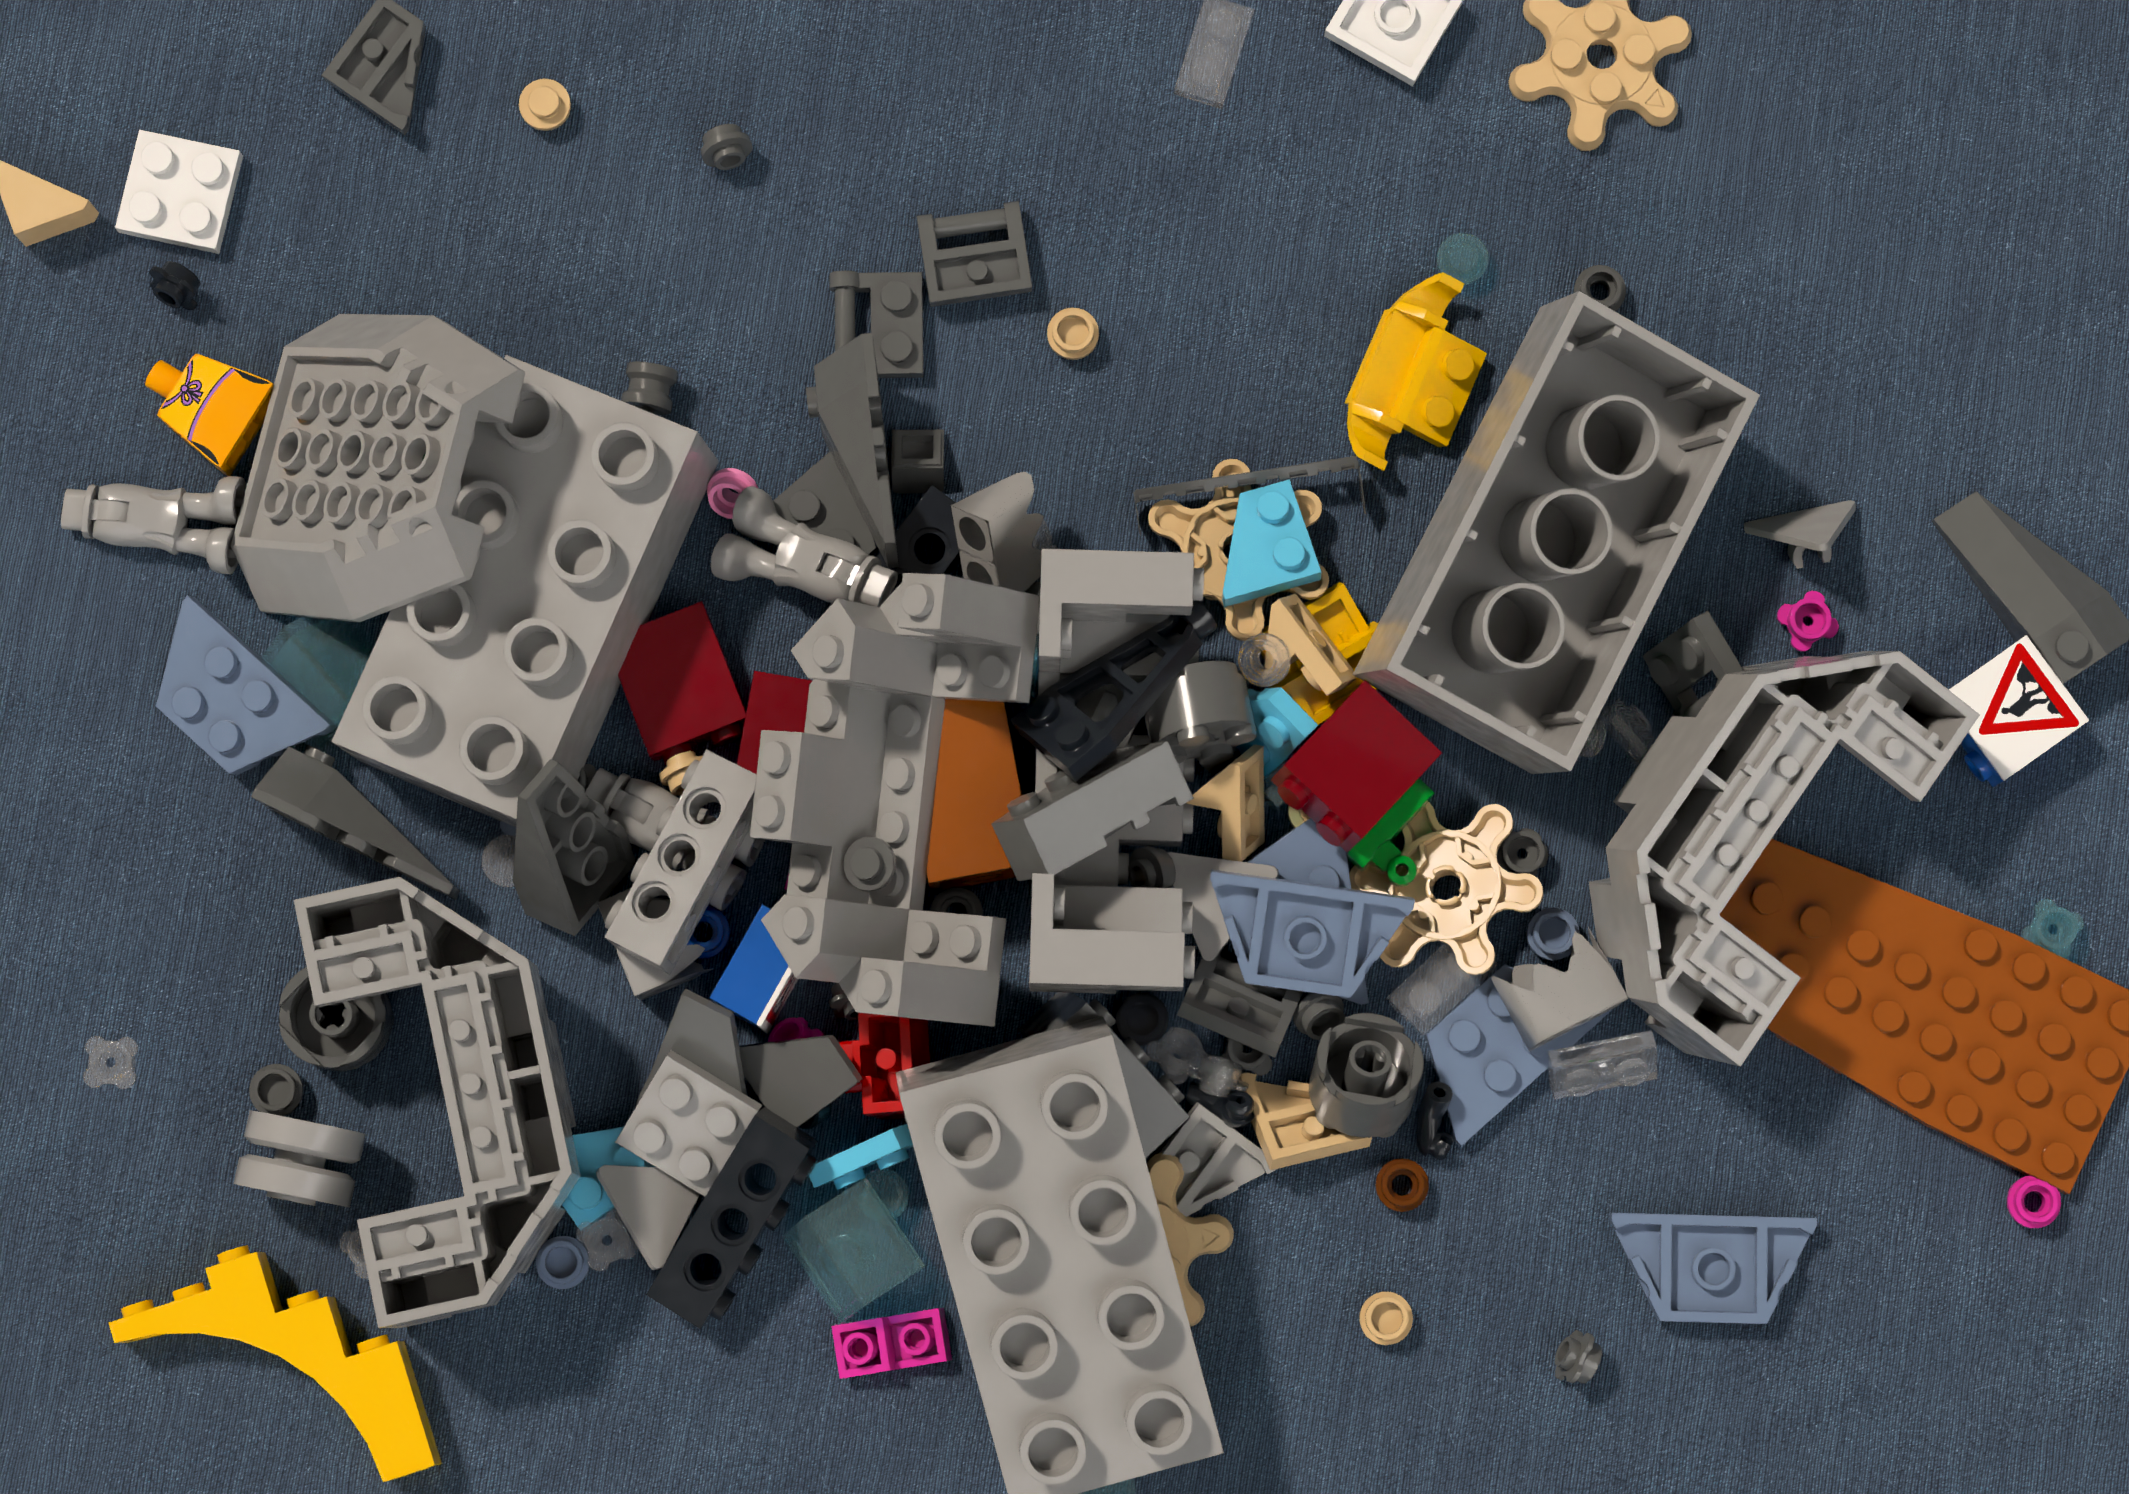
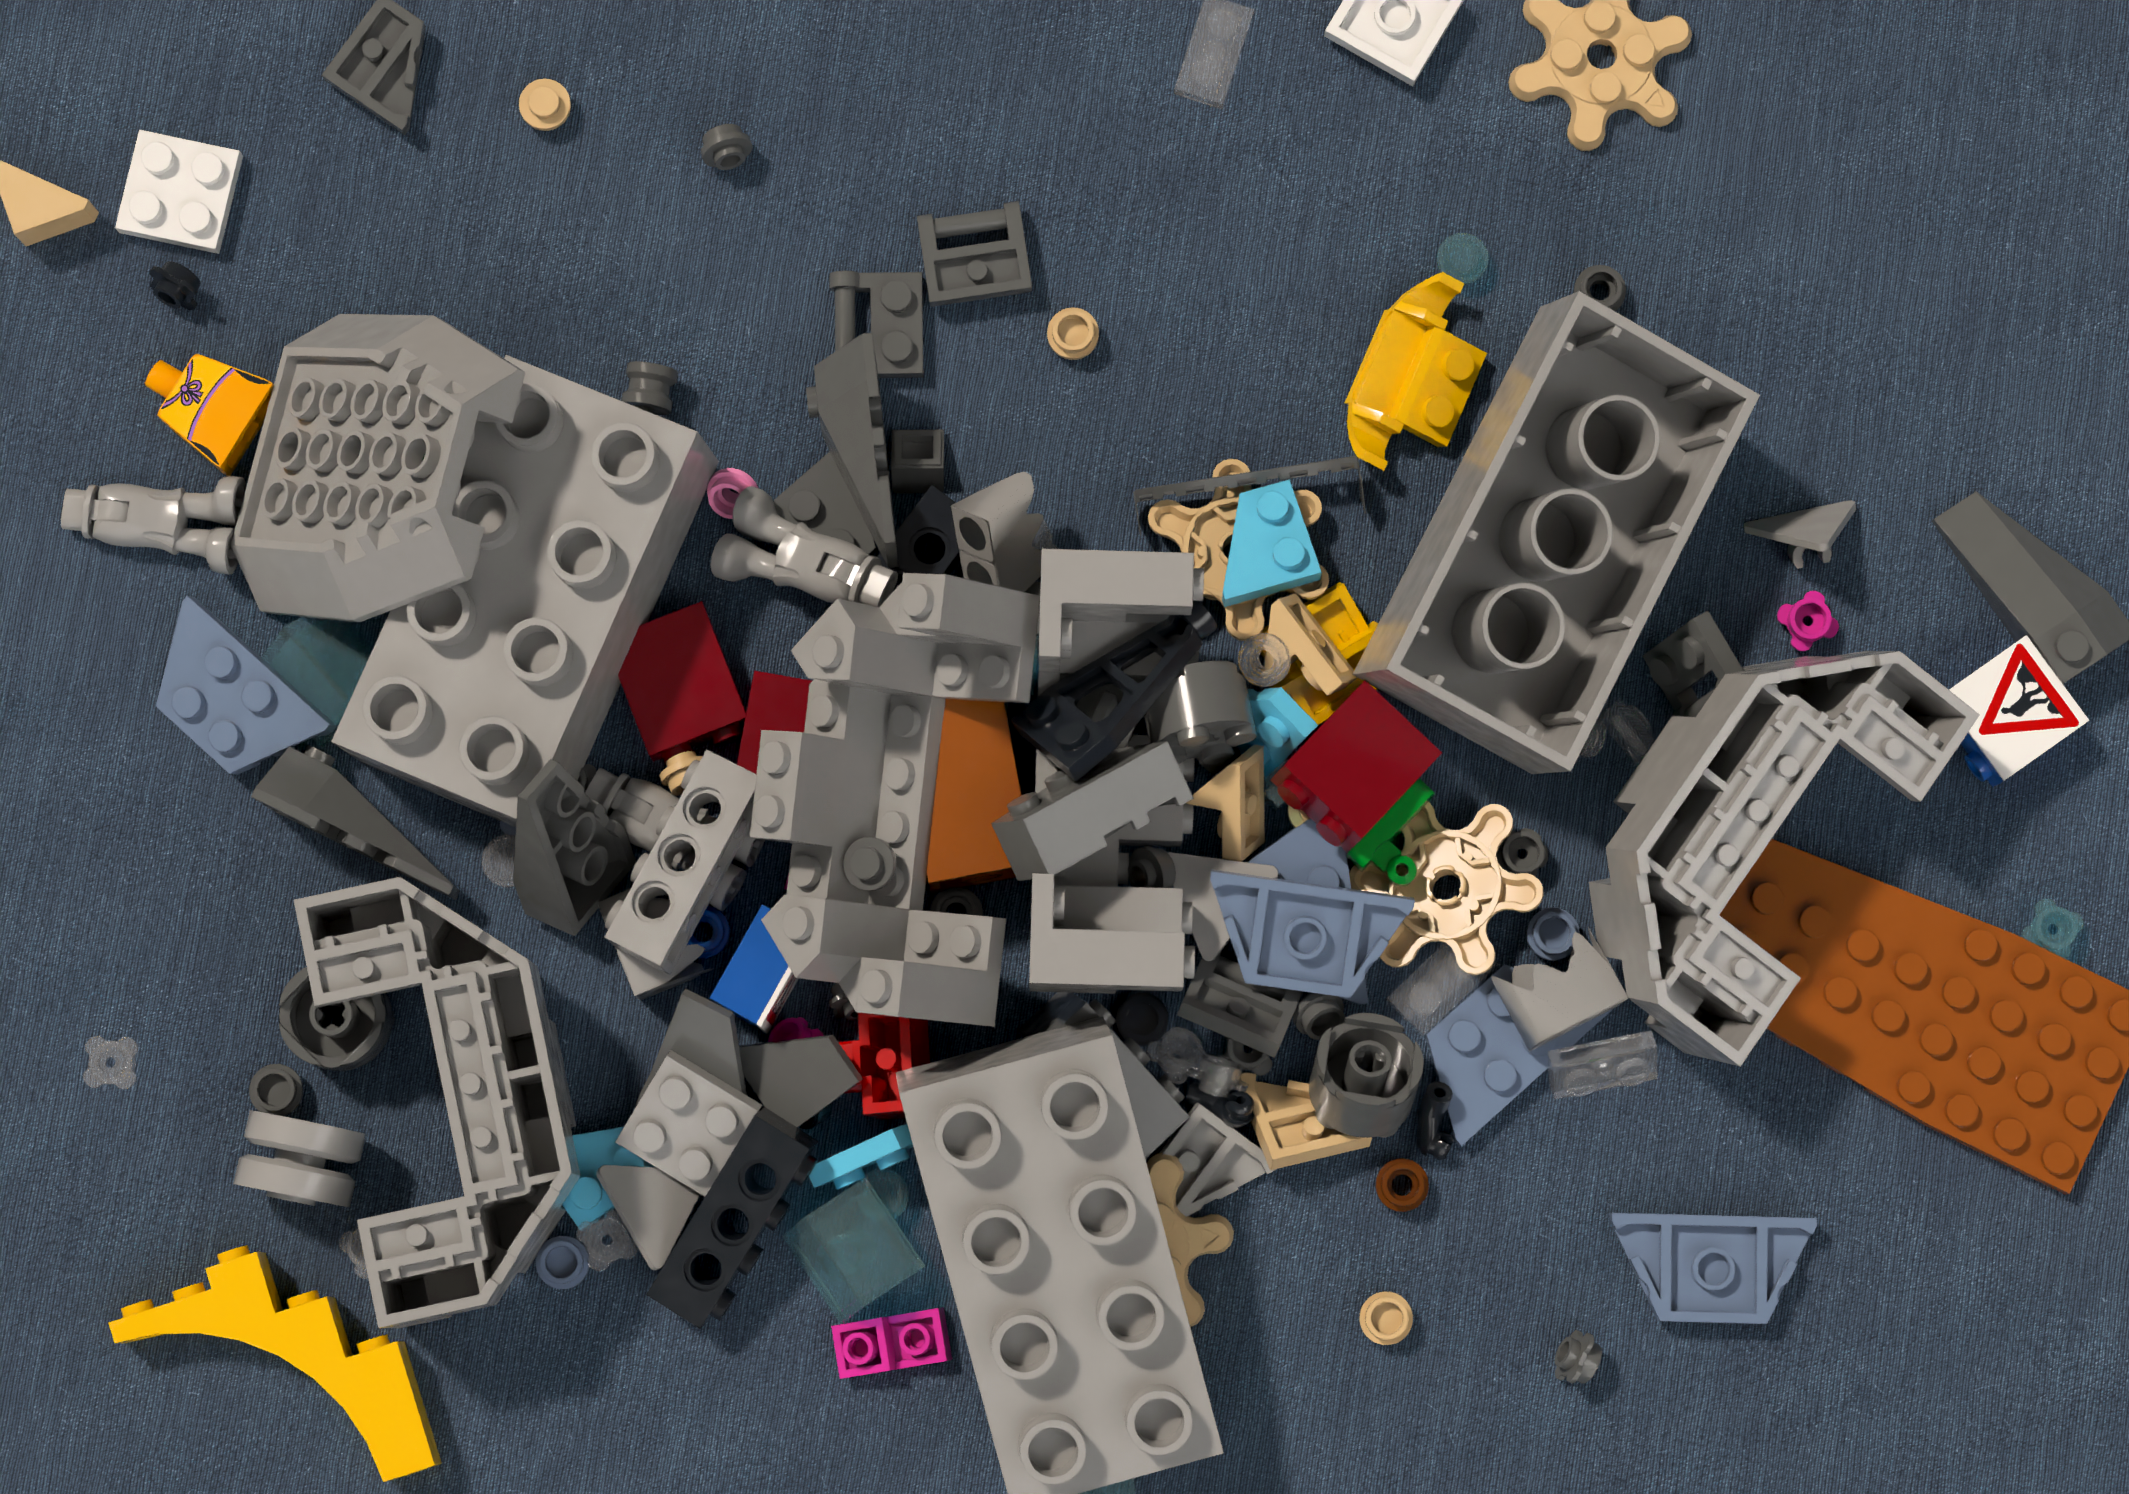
dark pink plate [2007,1175,2061,1228] -> none

